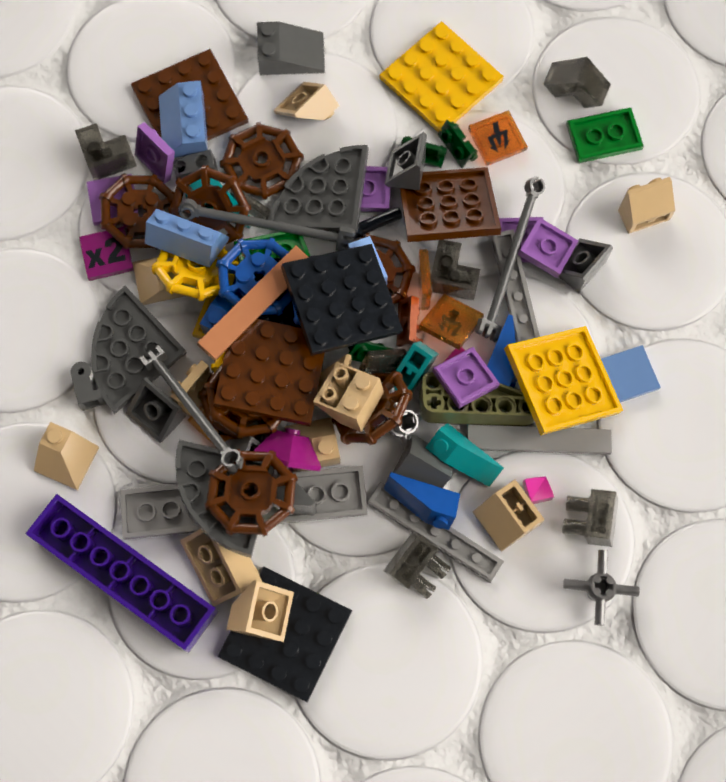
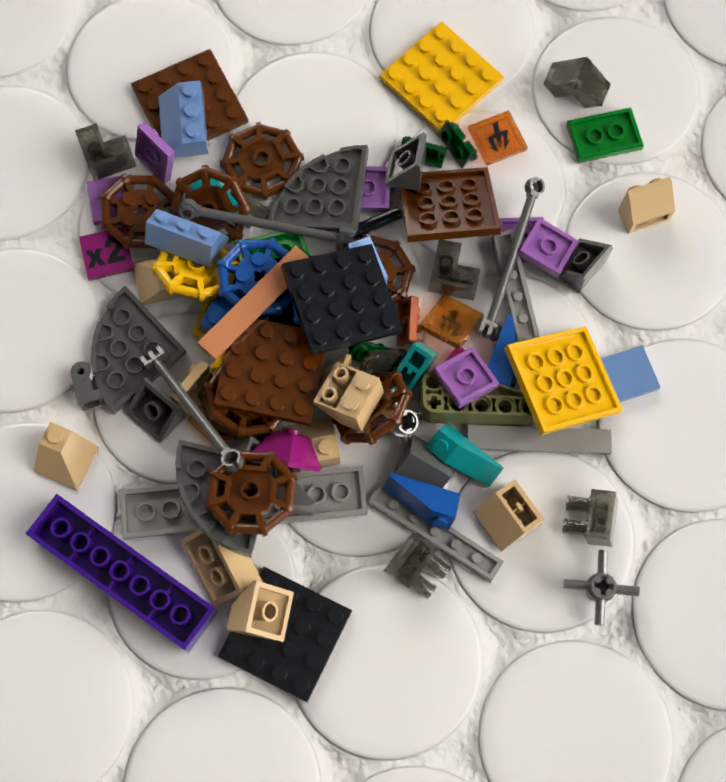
dark grey leg [173,149,218,180] -> none
dark grey slope [257,22,325,75] -> none
tan slope [273,82,339,120] -> none
clear orange tile [417,249,432,310] -> none
dark pink slope [522,476,554,504] -> none

